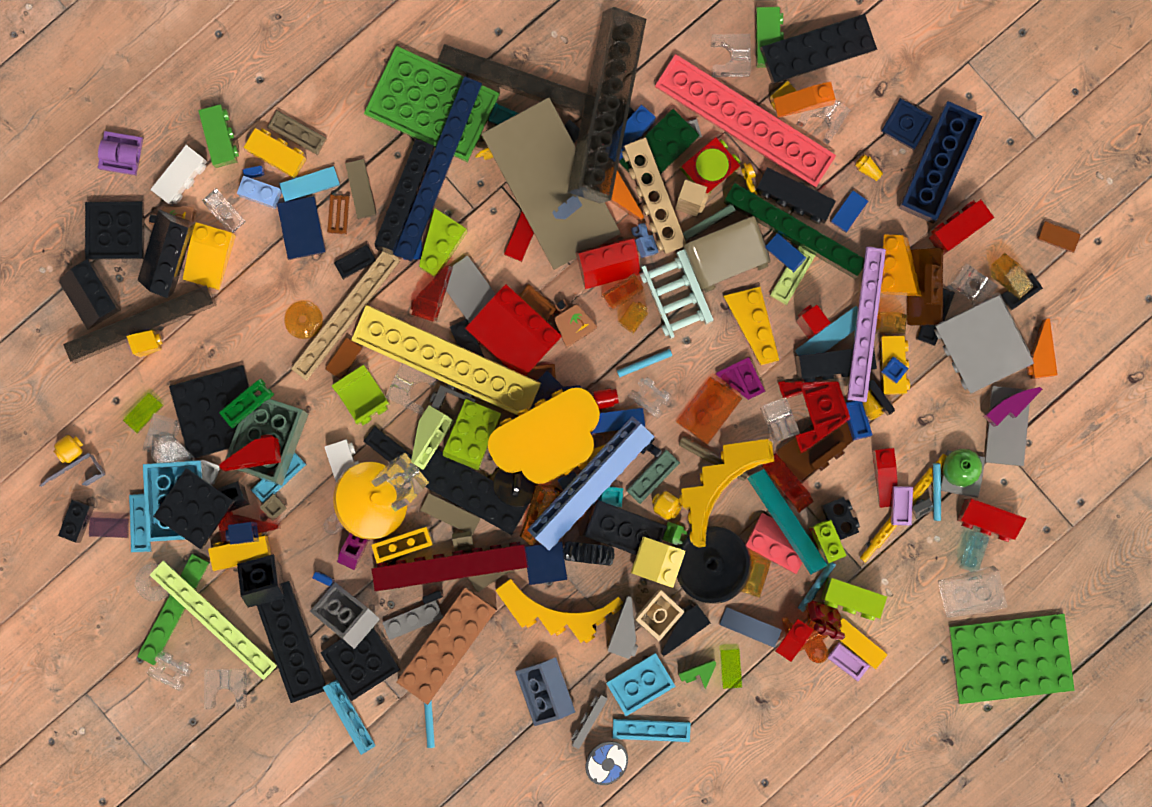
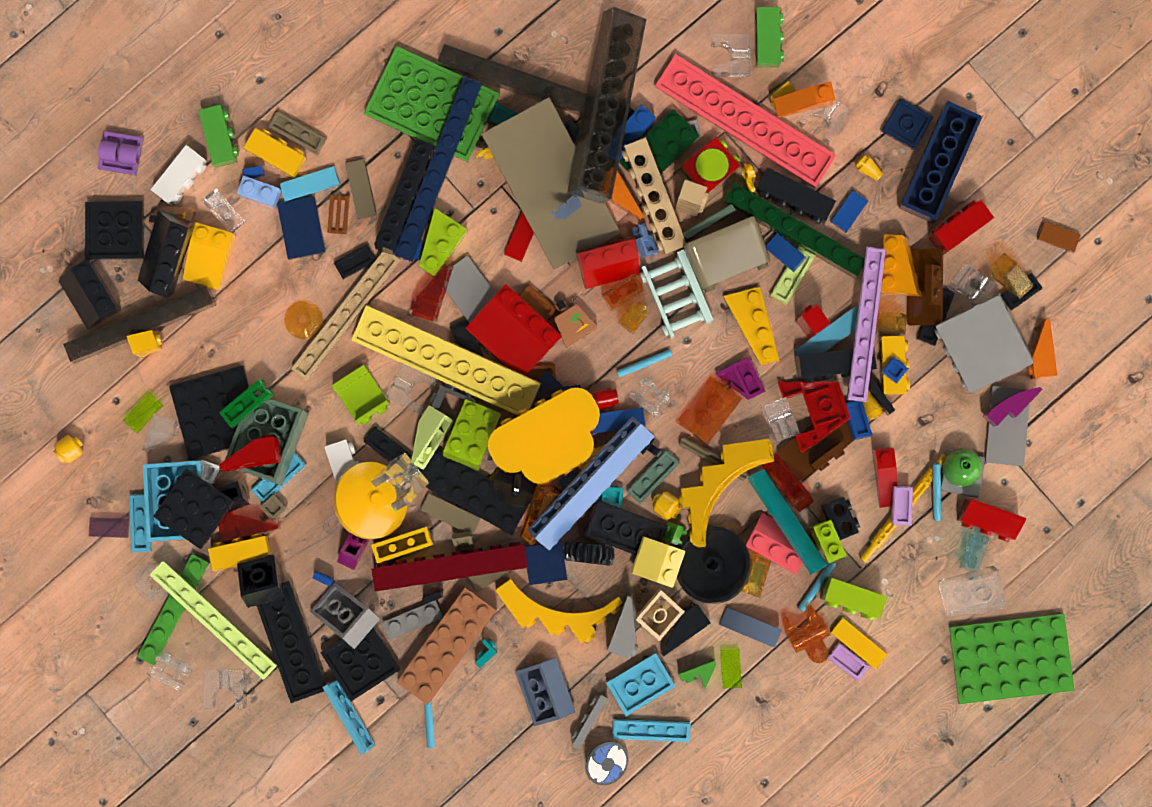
sand blue piece [39,453,105,487] -> none
black brick [58,500,95,543] -> none
clear slope [151,432,194,463] -> none
dark blue brick [225,522,259,545] -> none
dark orange tile [325,337,363,380] -> none
black plate [760,14,878,84] -> none
red slope [775,619,814,662] -> none
dark red plate [807,600,845,640] -> none
dark grey plate [912,498,933,519] -> none
none -> teal bracket [475,638,497,668]

